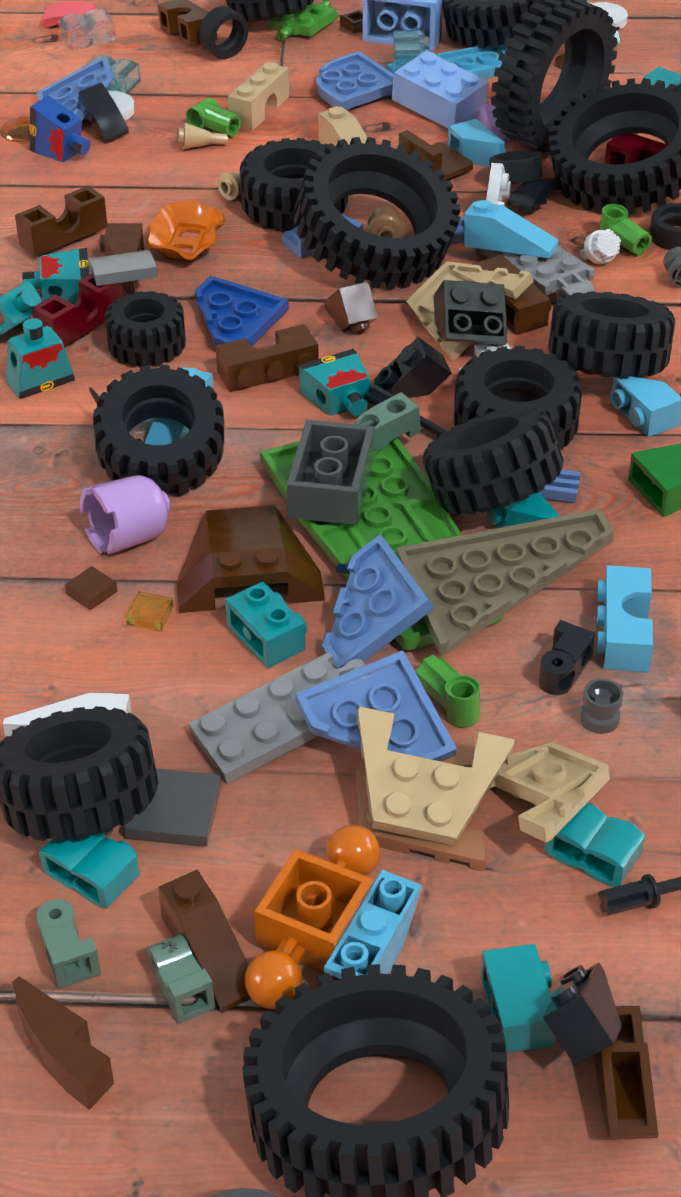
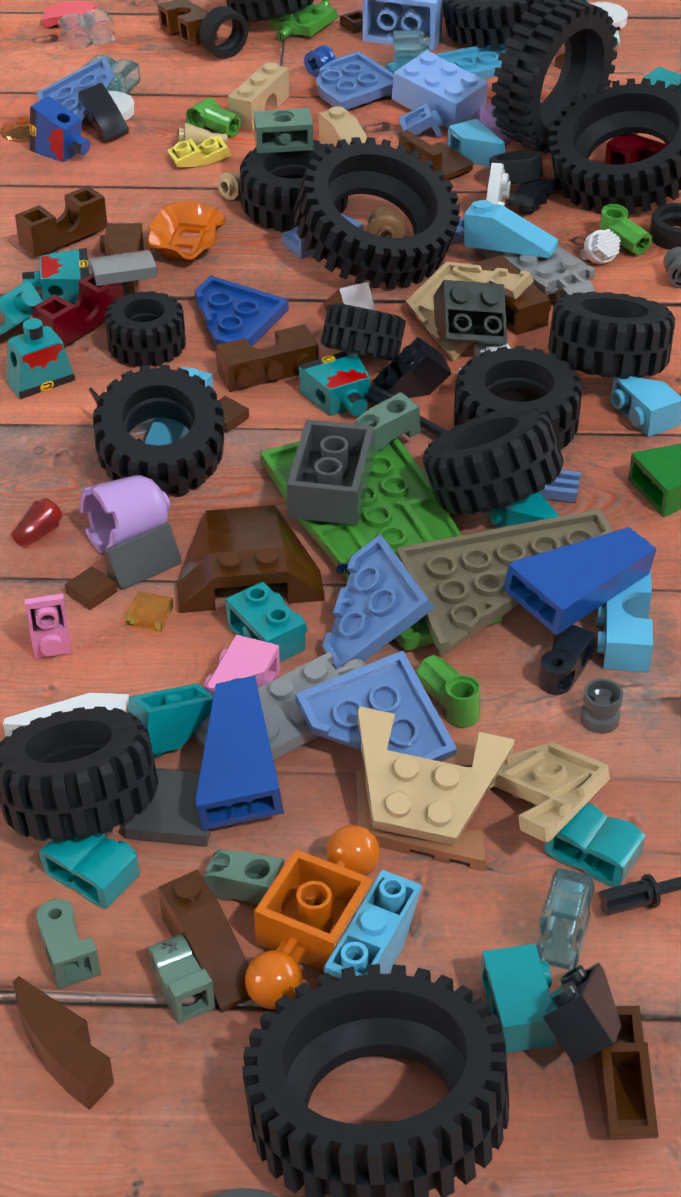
none -> clear red cone [11,498,63,548]
none -> bright pink slope [24,593,72,659]
none -> dark grey slope [105,522,181,590]
none -> teal slope [128,683,214,757]
none -> light yellow slope [167,135,231,167]
none -> blue slope [195,676,284,831]
none -> sand green leg [202,849,285,904]
none -> bright pink slope [204,635,280,695]
none -> reddish brown tile [219,396,249,433]
none -> sand green brick [253,108,314,154]
none -> blue wheel [304,45,336,77]
none -> black tyre [321,303,406,361]
none -> medium blue bracket [399,103,443,138]
none -> blue slope [503,527,656,635]
none -> clear light blue brick [536,868,594,970]

